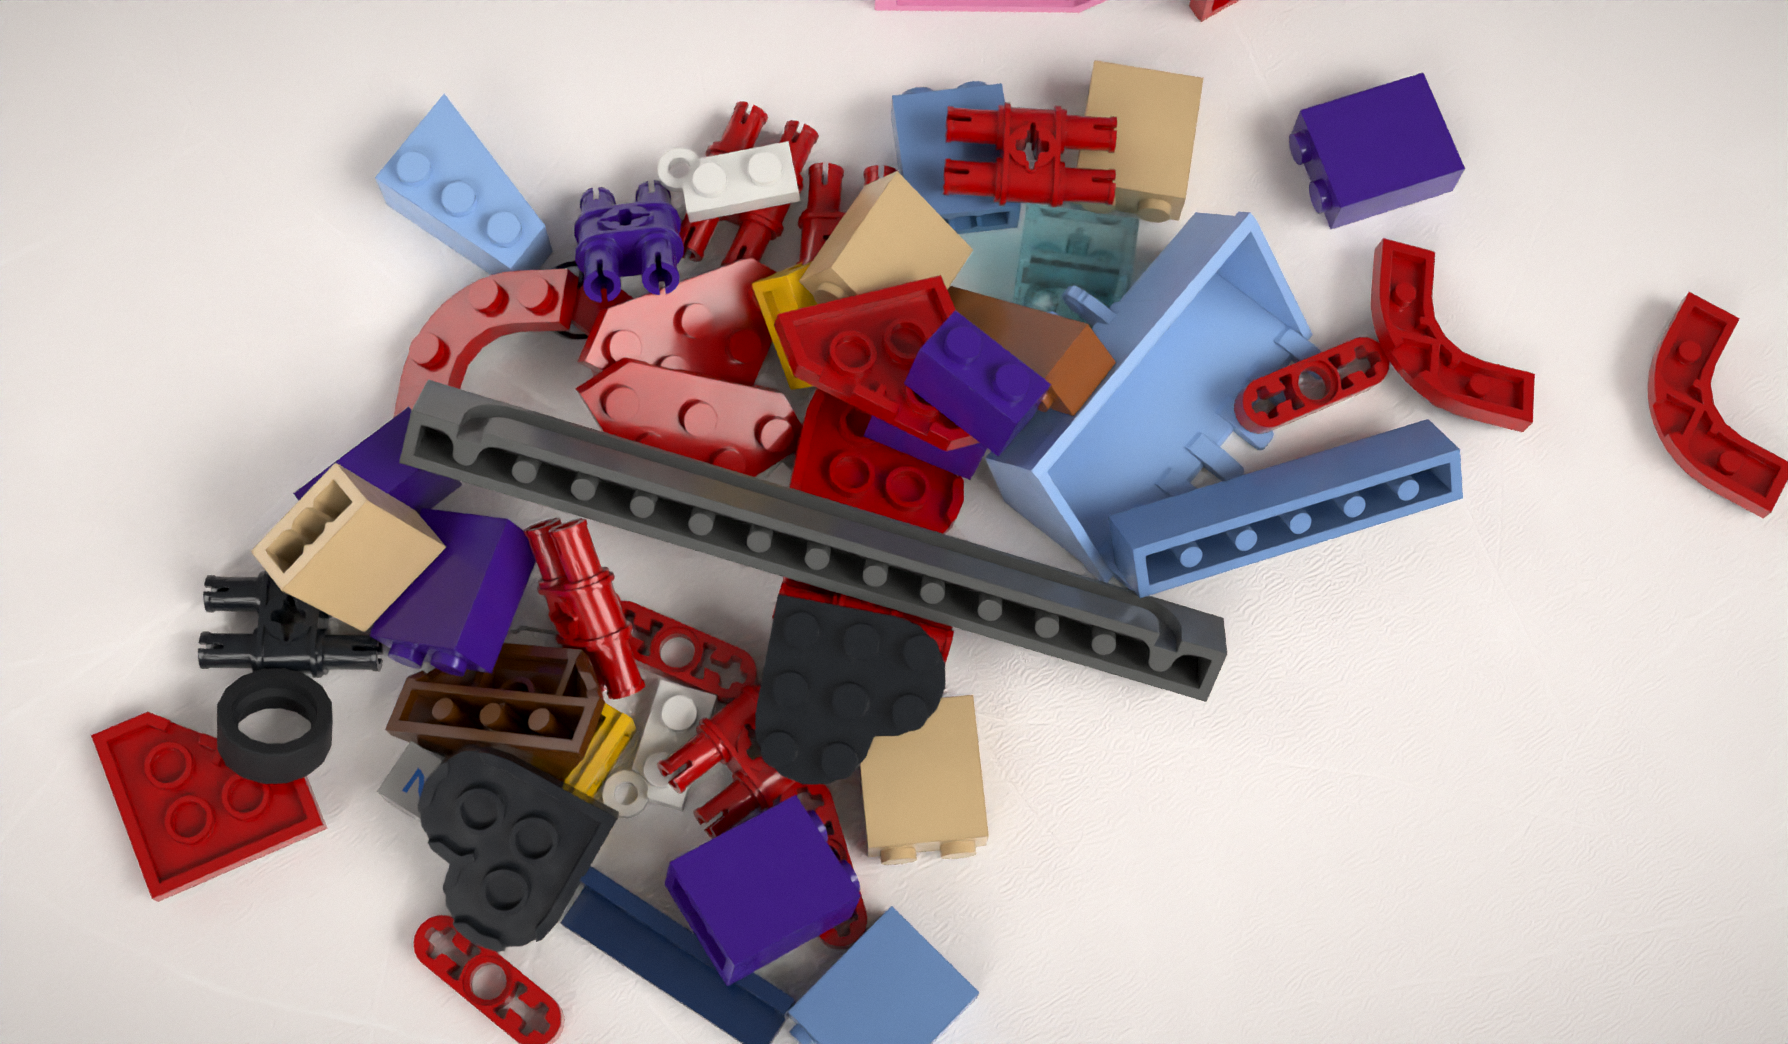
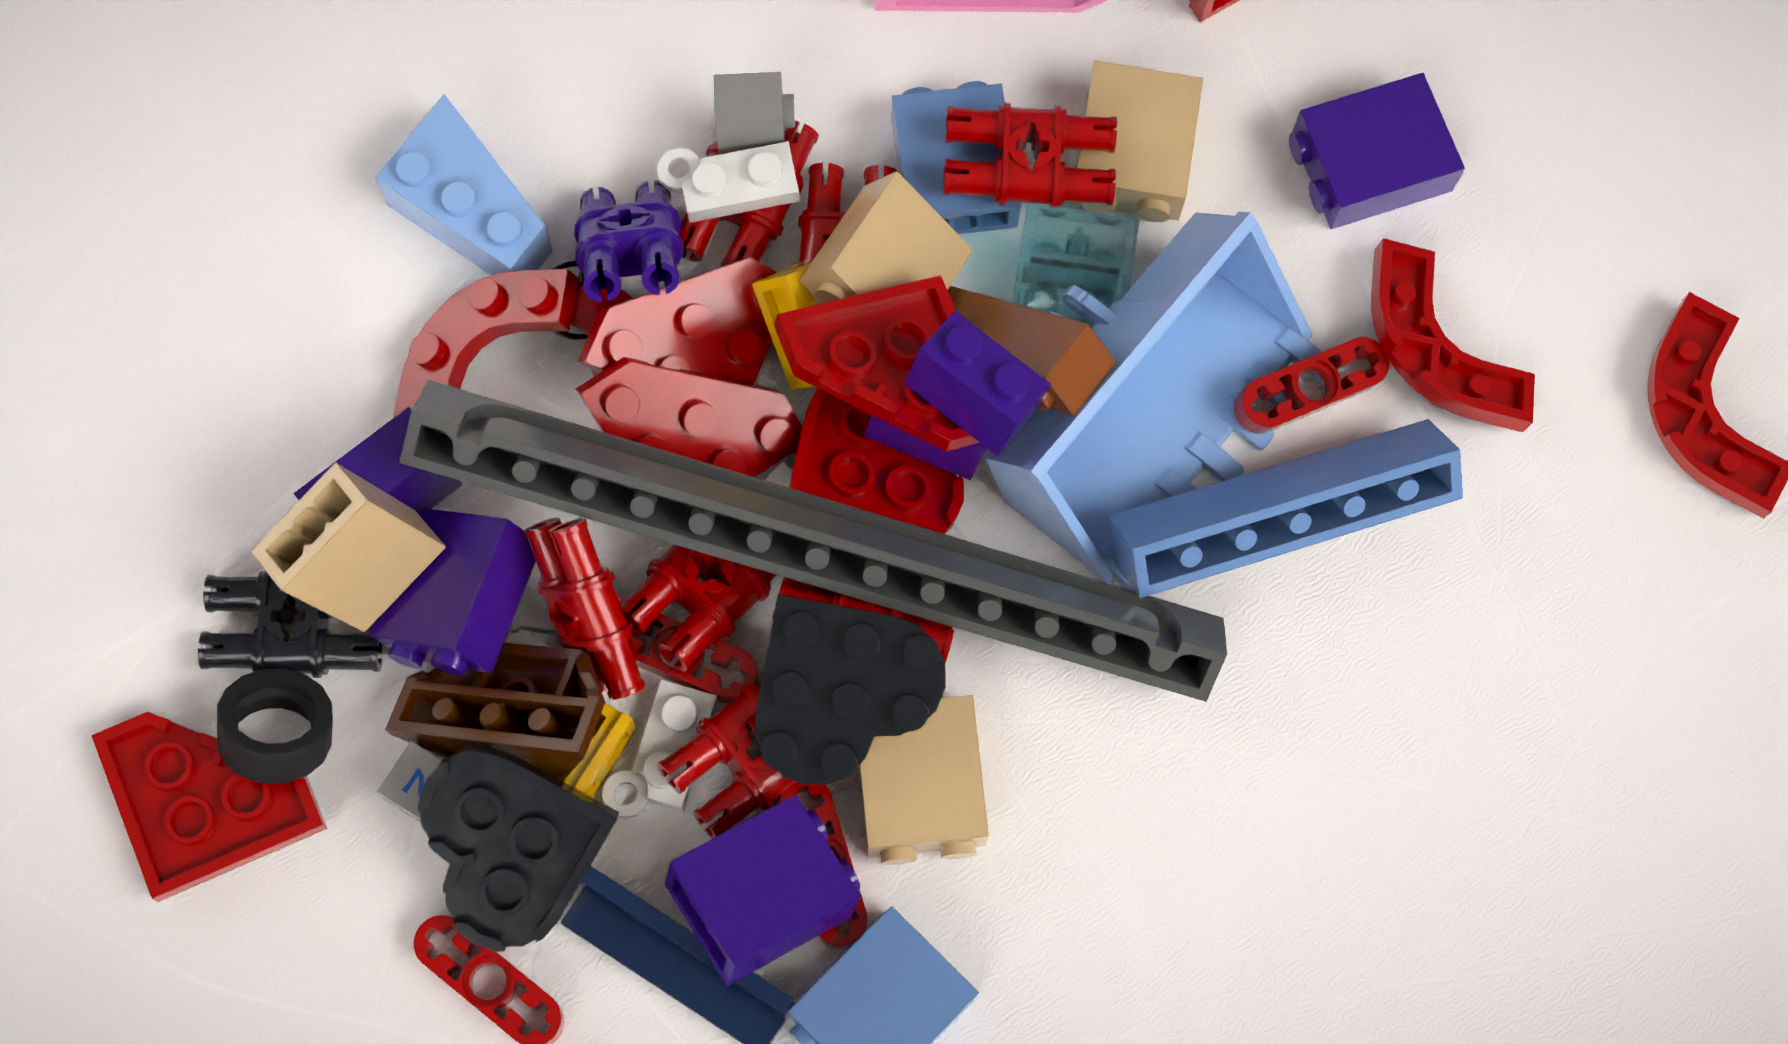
none -> red pin [620,544,777,672]
none -> light grey brick [713,72,795,153]

